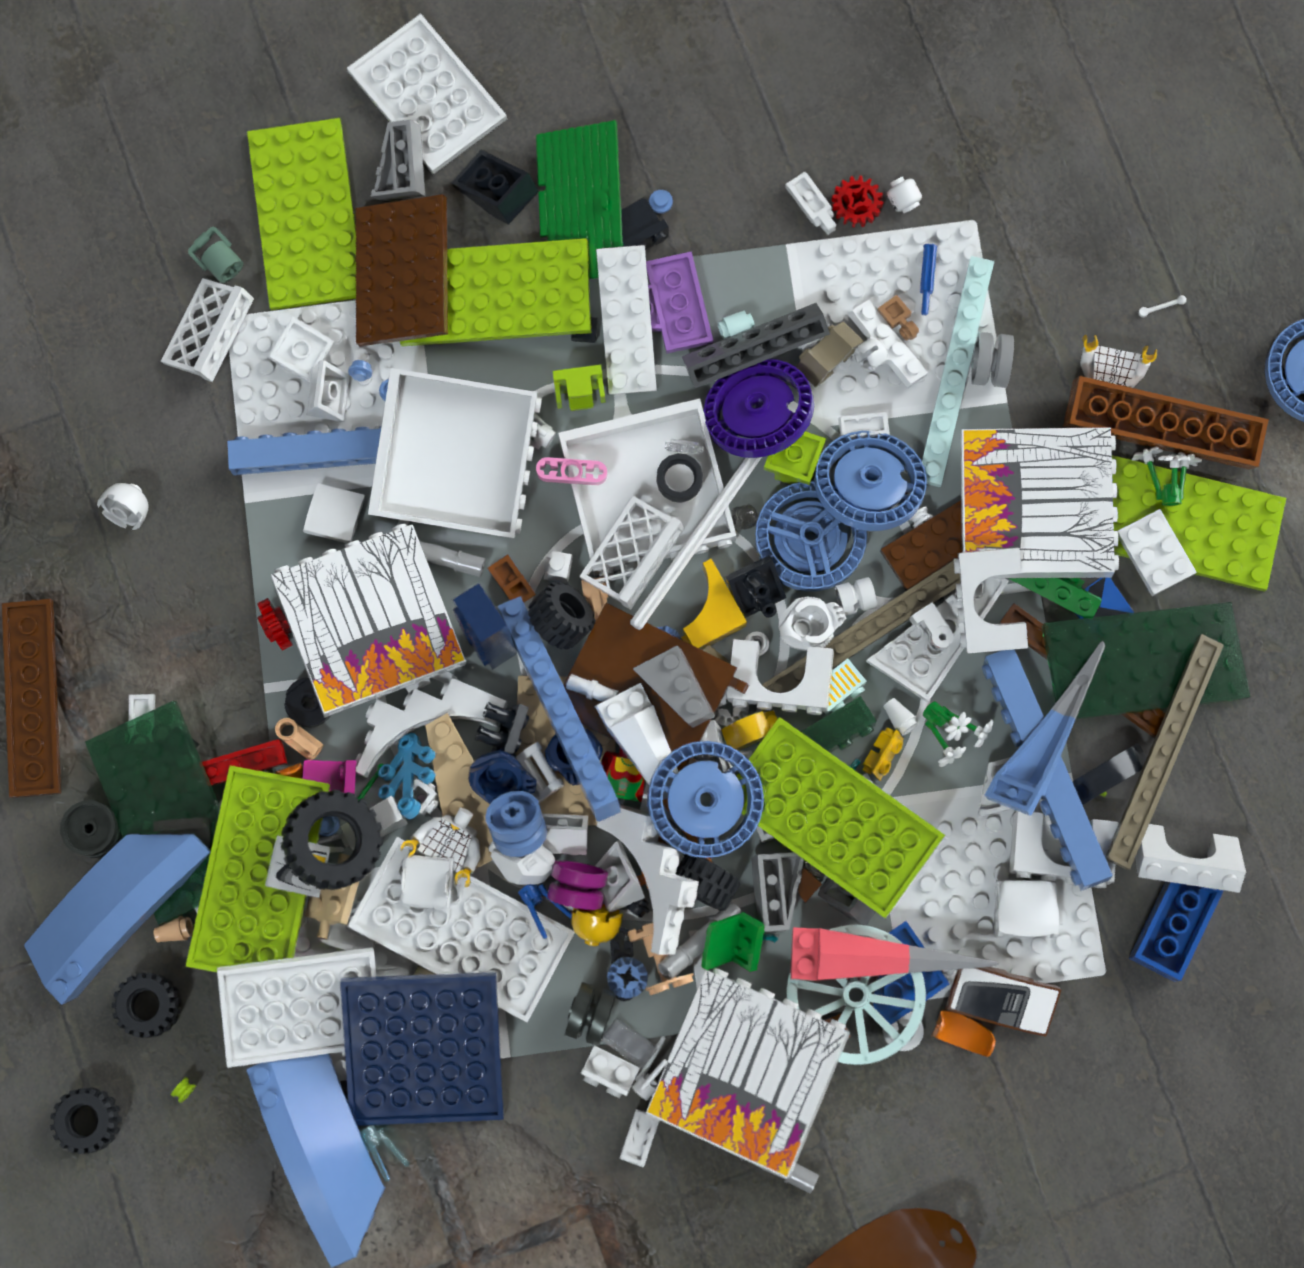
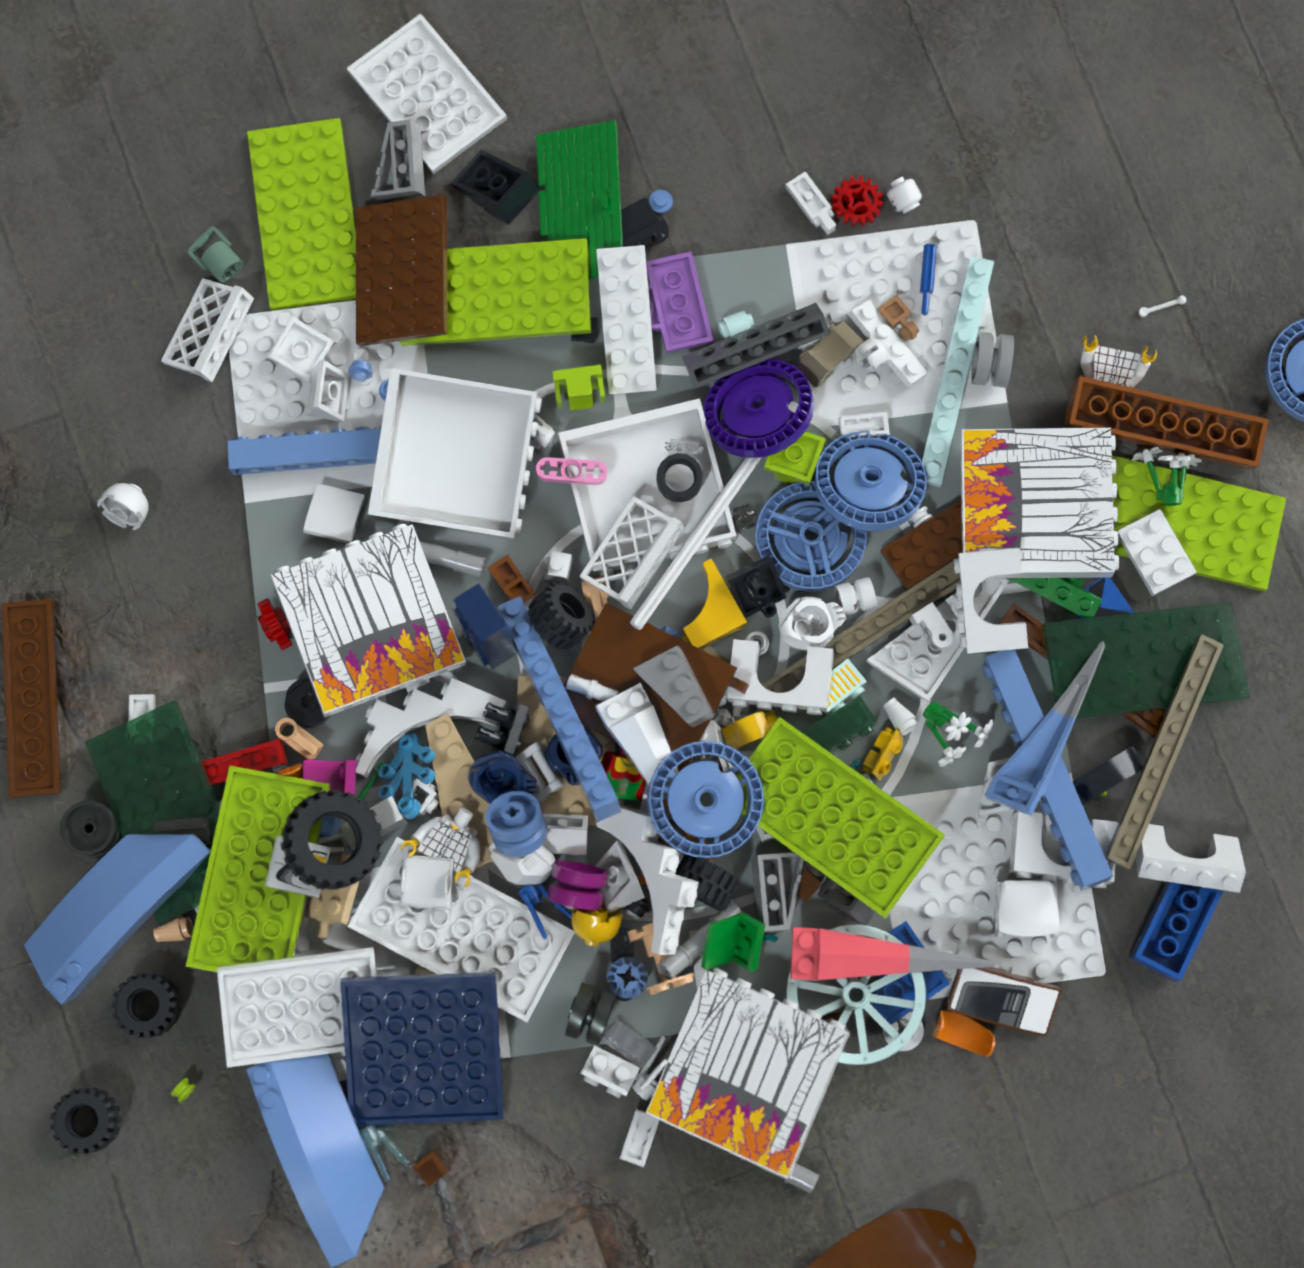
none -> reddish brown panel [412,1150,449,1187]

